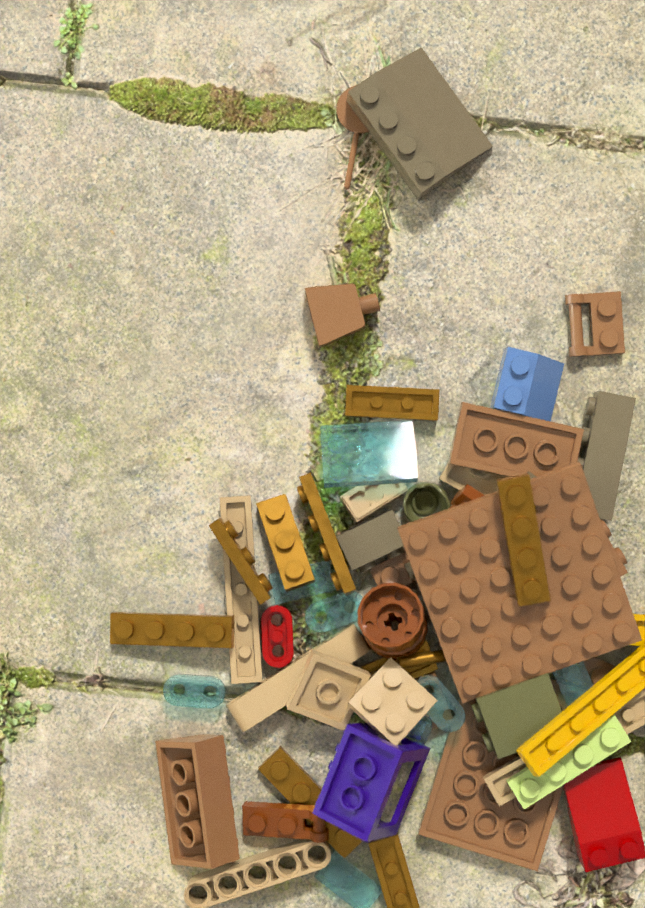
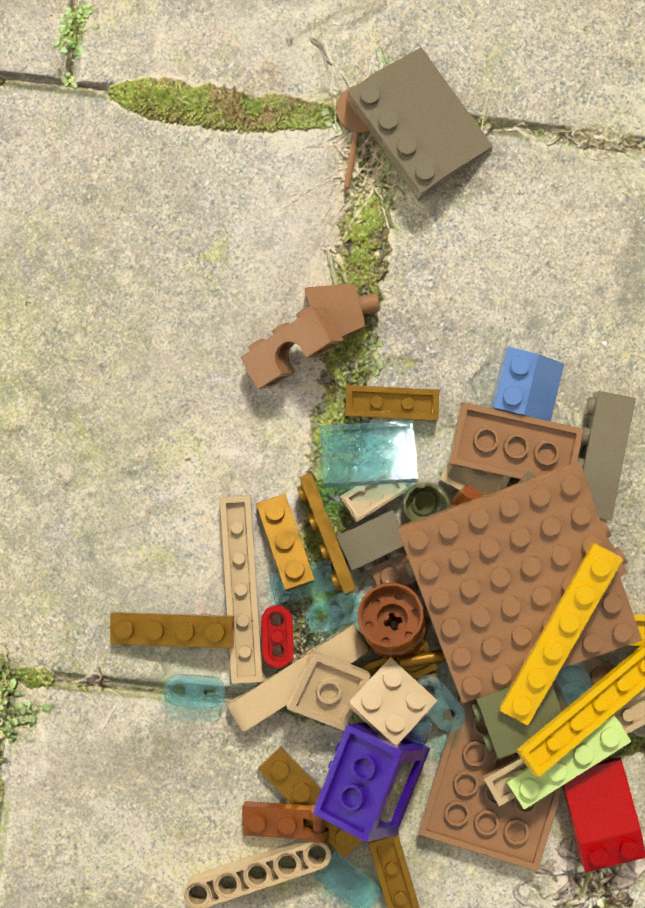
medium nougat slope [155,734,240,869] -> none
pearl gold plate [208,518,273,605] -> none
pearl gold plate [496,474,551,607] -> none
medium nougat plate [565,291,625,357] -> none
none -> medium nougat arch [241,306,344,389]
none -> yellow plate [499,542,623,726]

